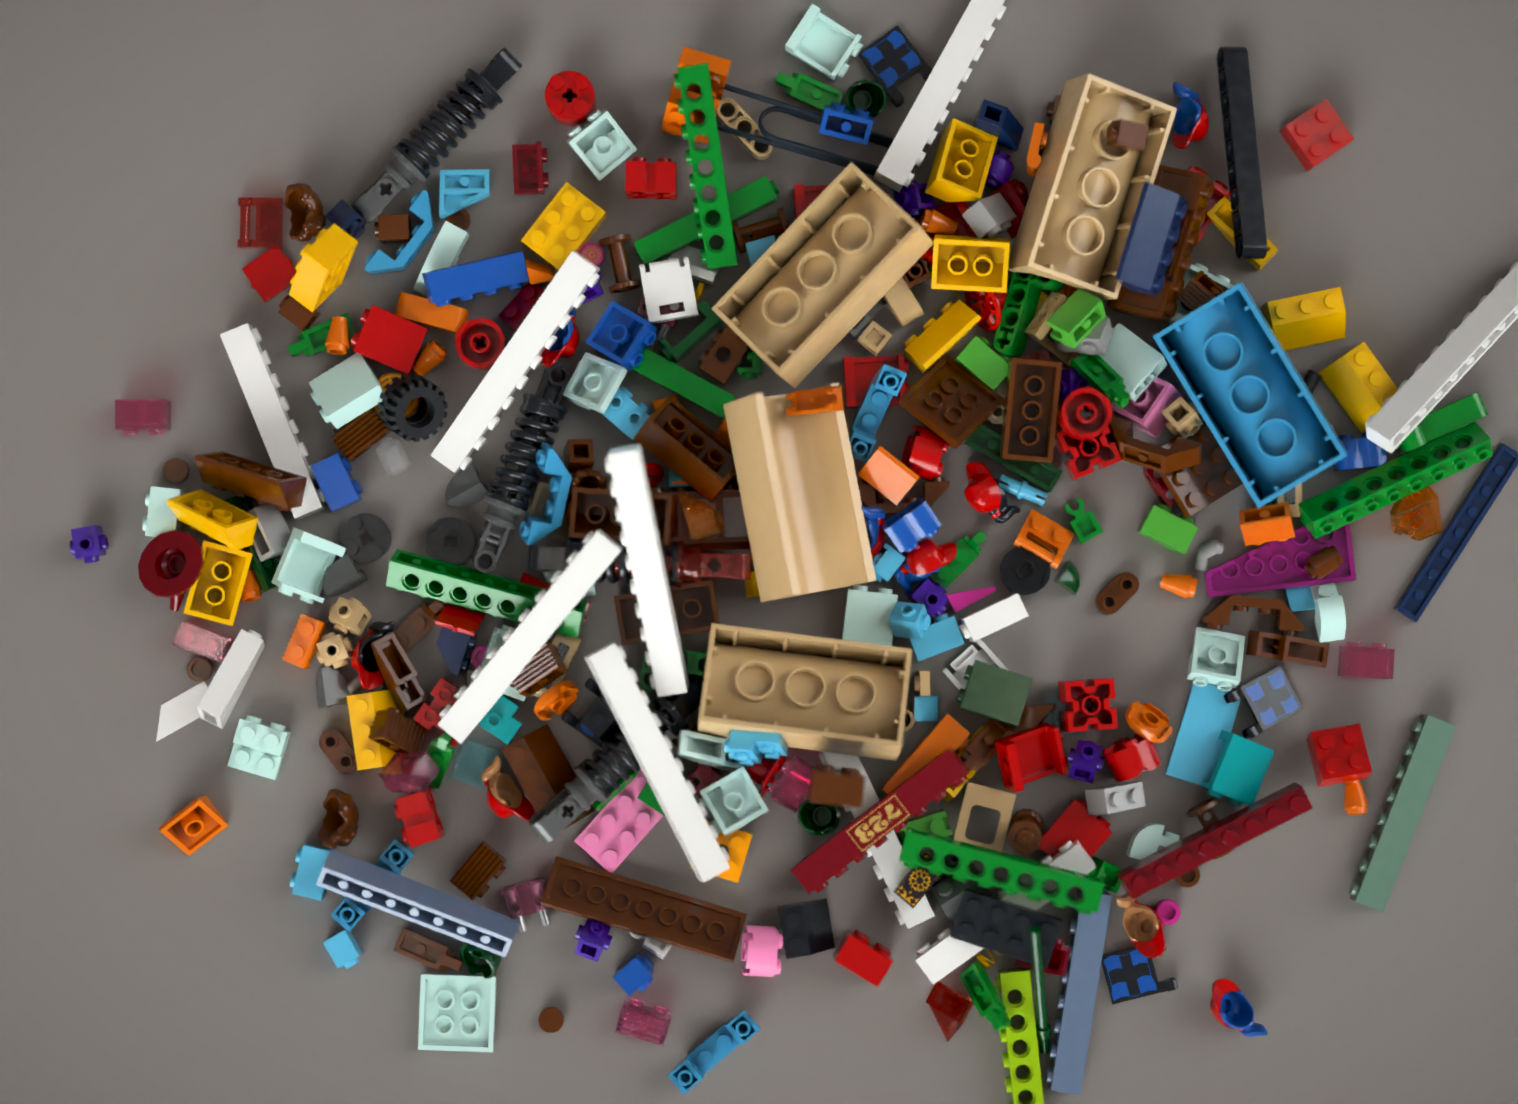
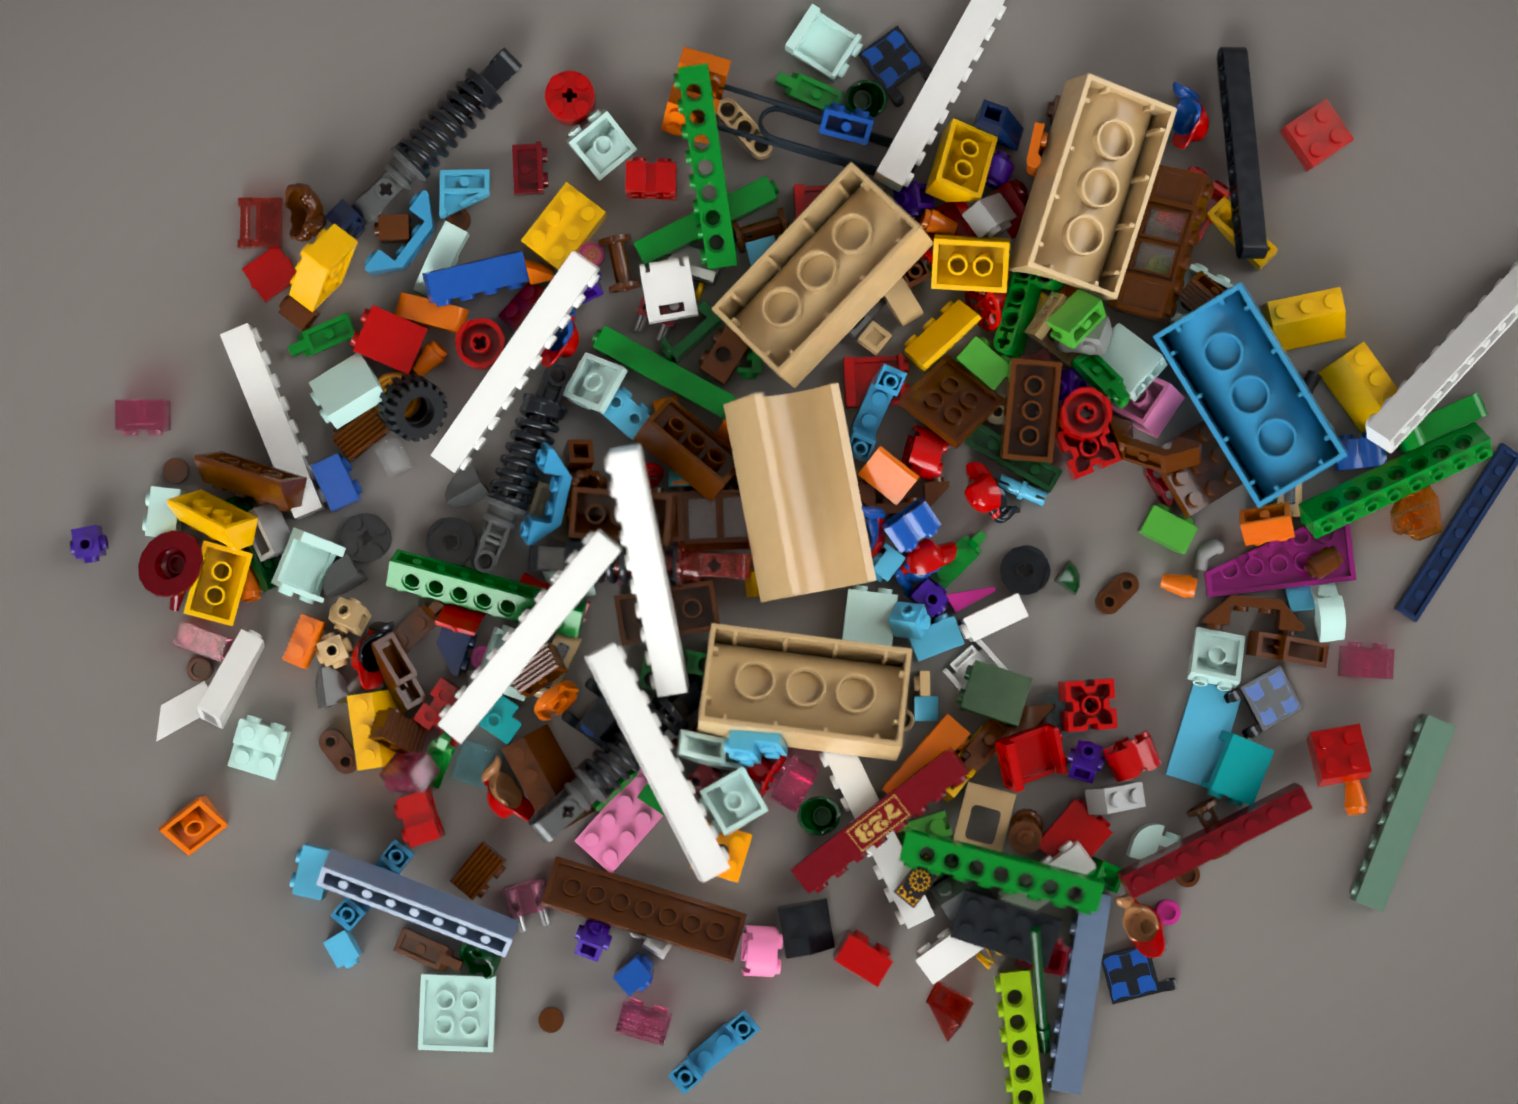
reddish brown hair [317,789,359,849] -> none
orange cone [325,316,350,355] -> none
blue plate [586,300,657,371] -> none
clear orange slope [678,491,725,541] -> none
orange hinge [786,386,844,416] -> none
reddish brown brick [807,764,865,808] -> none
green hinge [959,961,1011,1031] -> none
orange plate [1013,509,1075,569] -> none
green plate [1064,497,1103,544] -> none
reddish brown brick [1106,119,1149,152] -> none
dark blue slope [1115,182,1187,297] -> none
orange tile [1125,701,1173,743] -> none
tan brick [1161,396,1203,439] -> none
blue hair [1210,978,1268,1037] -> none

